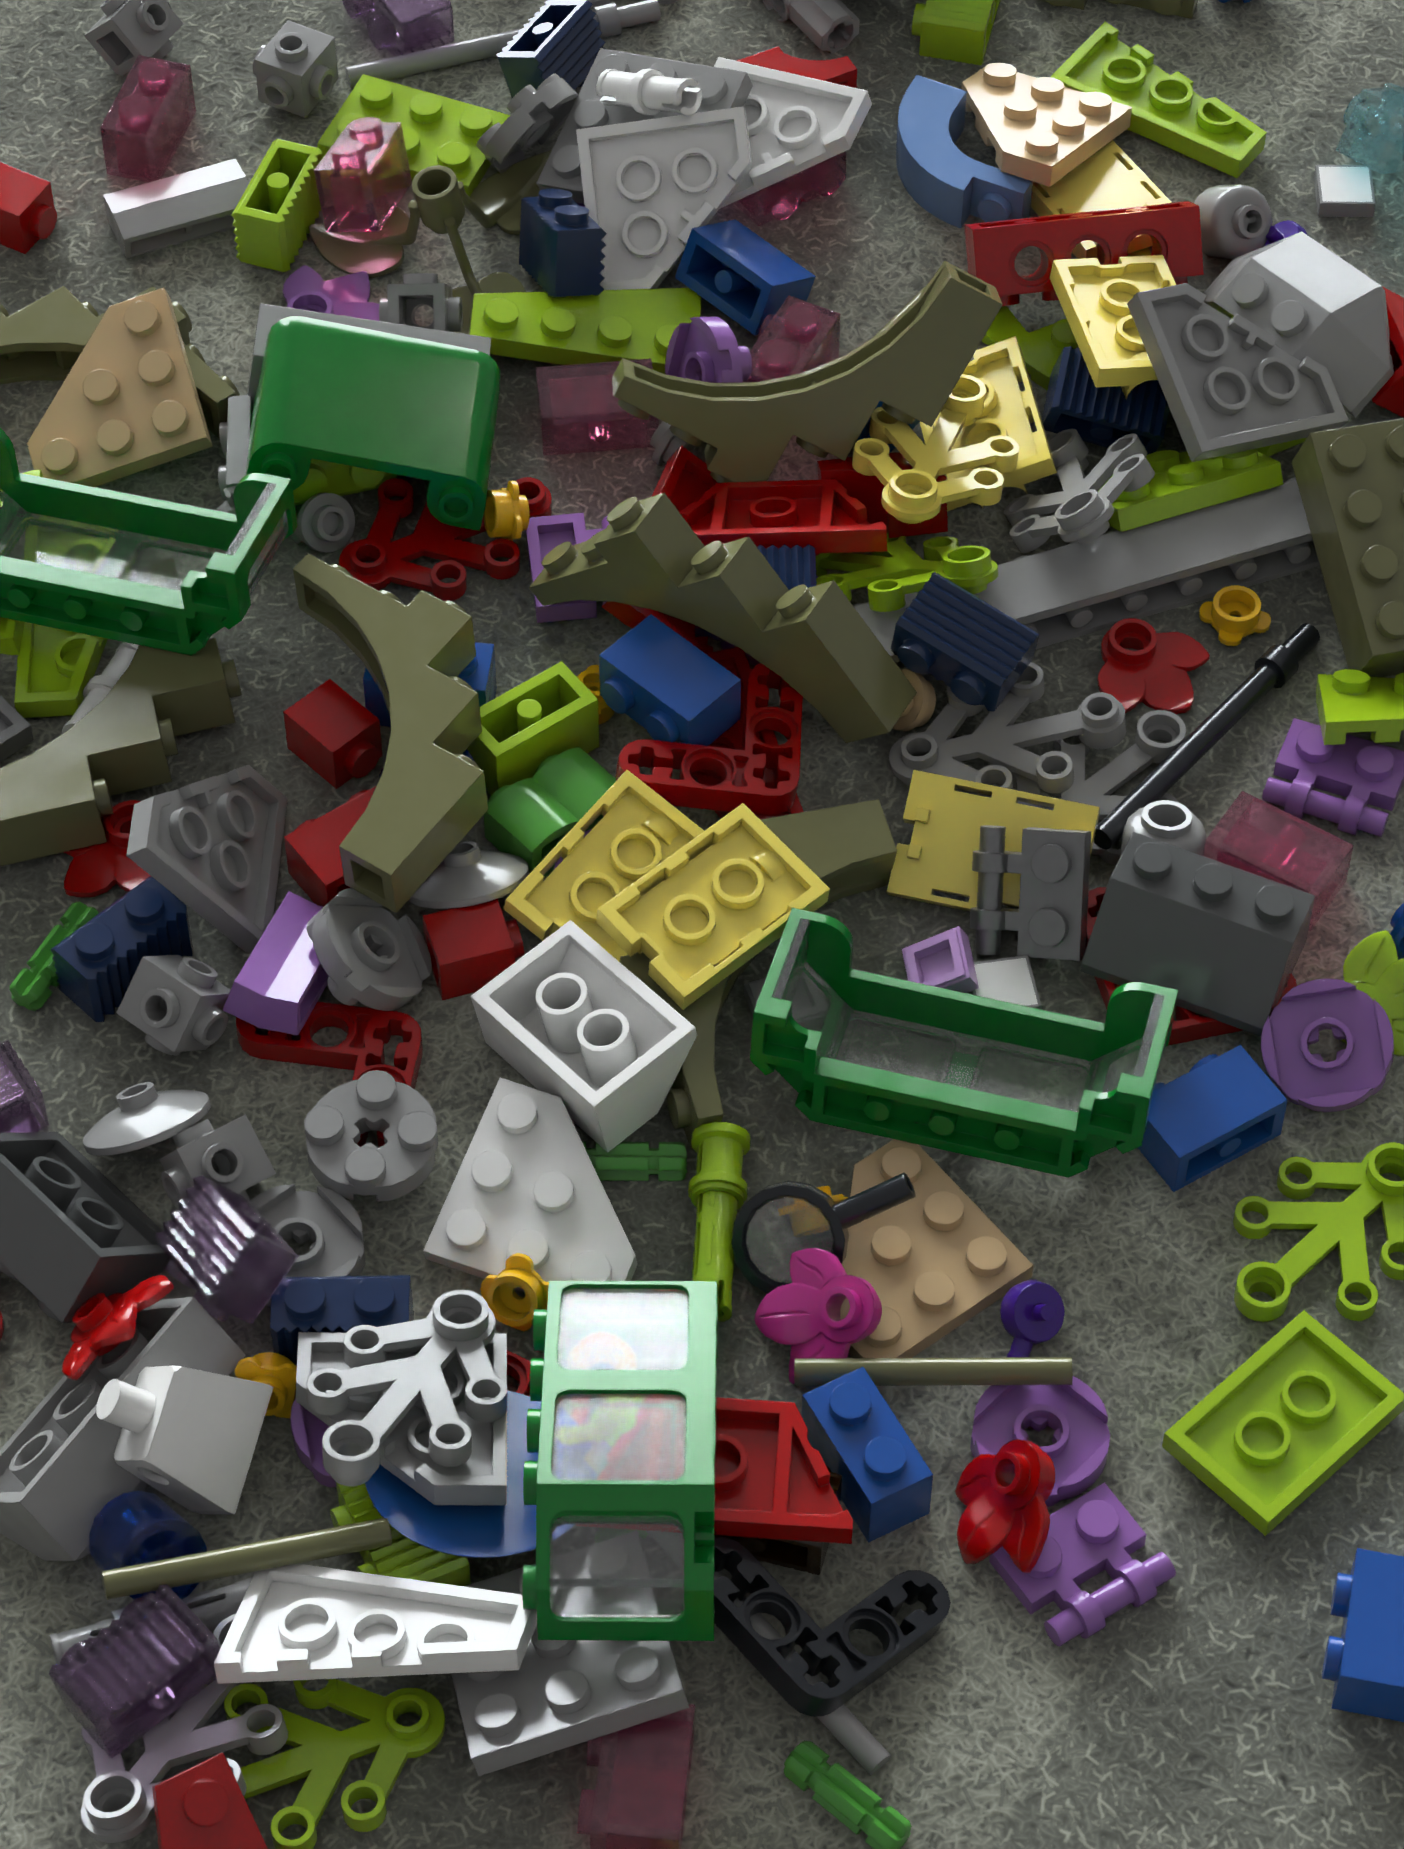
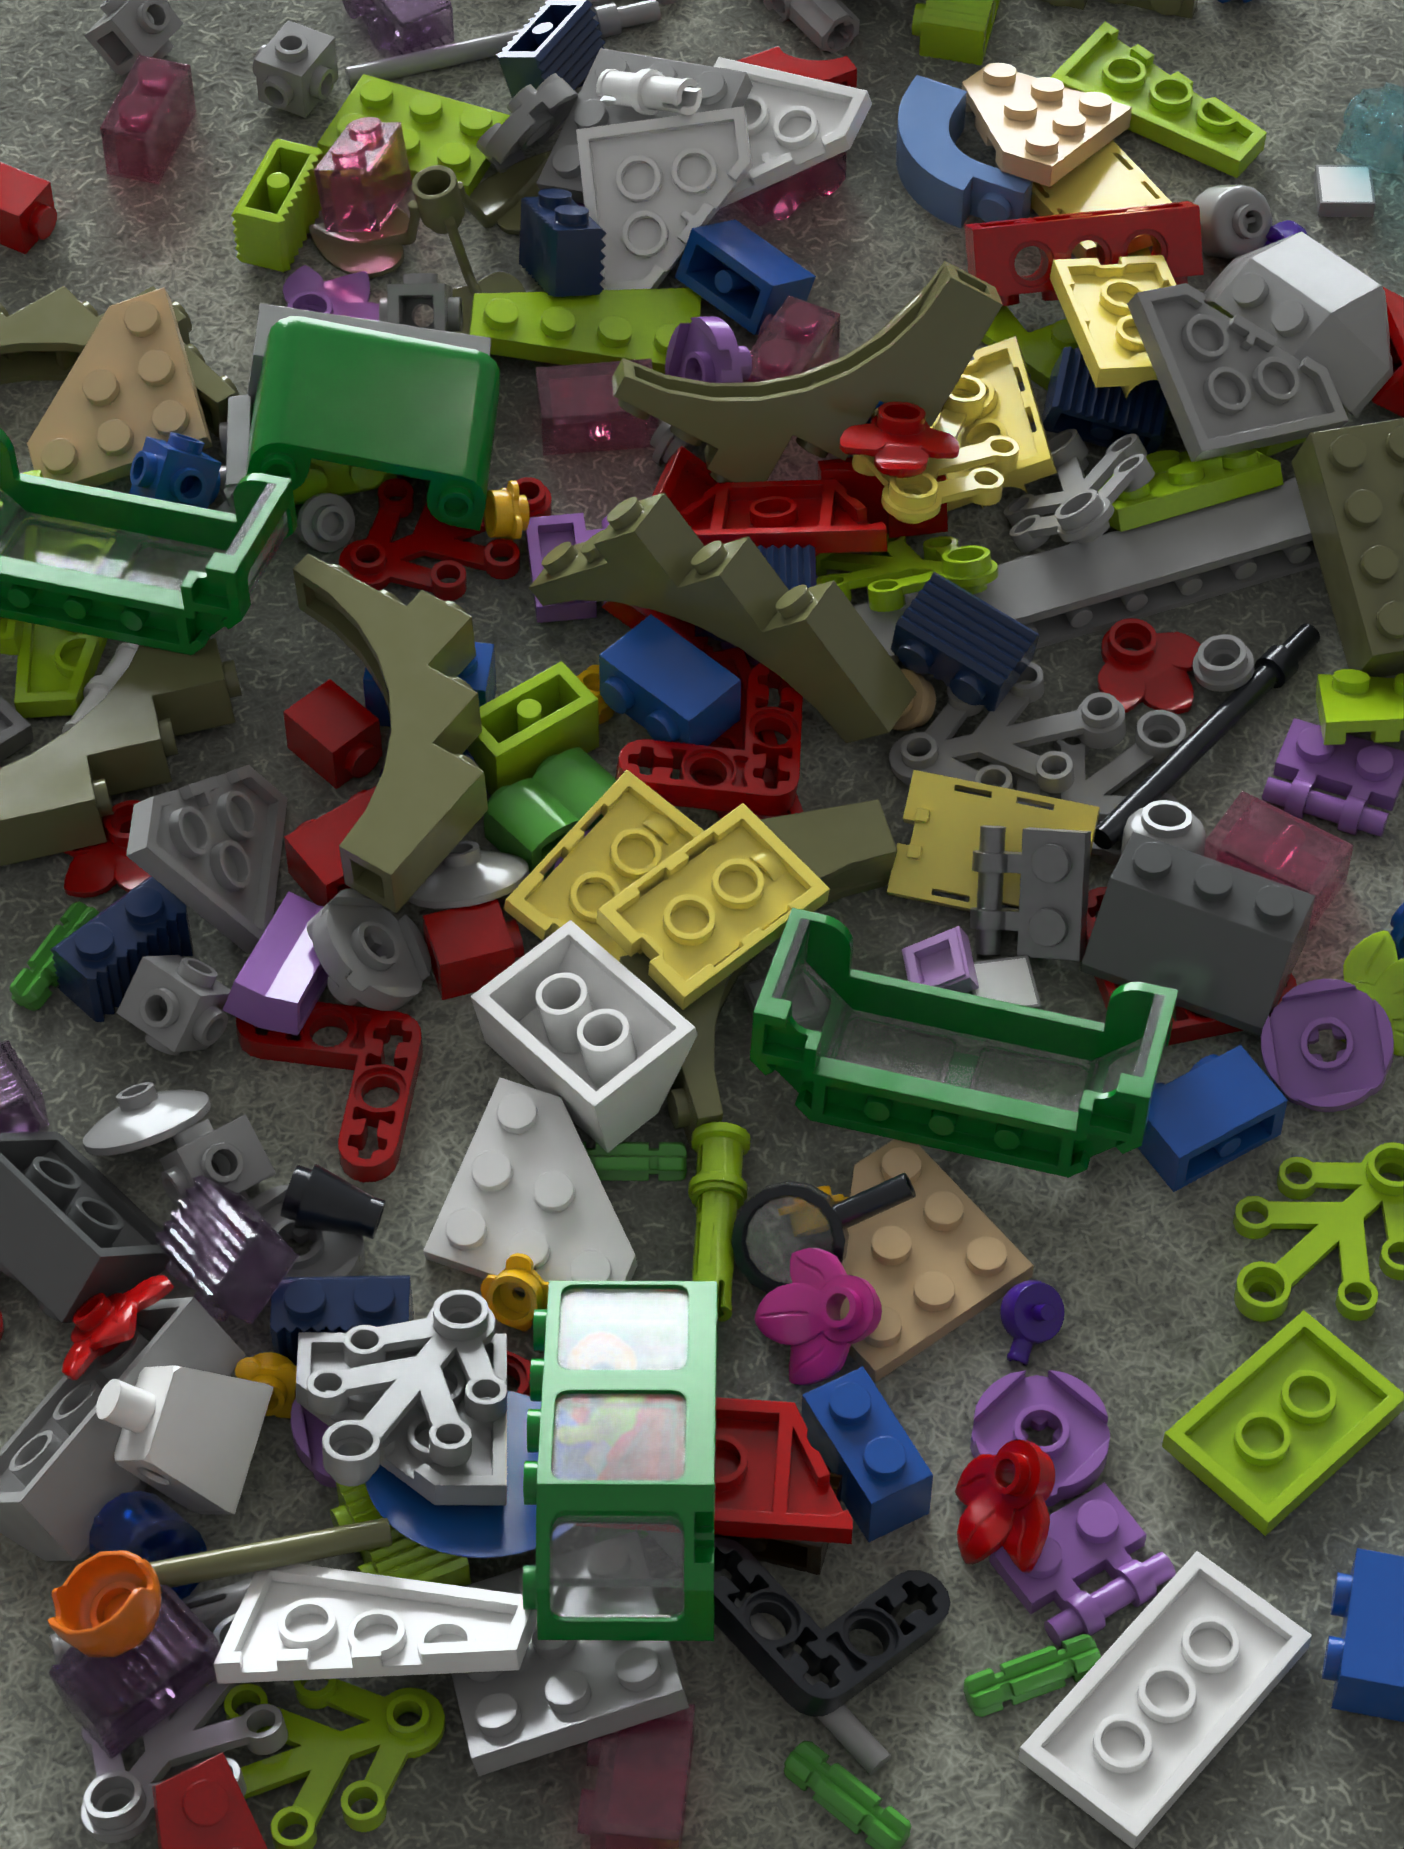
light grey piece [103,159,249,259] -> none
light grey plate [304,1070,438,1202] -> none
olive bar [794,1357,1073,1386] -> none
yellow plate [1199,585,1271,646] -> none
none -> orange hair [47,1551,161,1657]
none -> blue brick [129,432,222,509]
none -> black cone [280,1164,386,1239]
none -> red plate [839,401,959,478]
none -> bright green axle [963,1634,1101,1717]
none -> white plate [1018,1551,1312,1849]
none -> light grey plate [1193,634,1255,692]

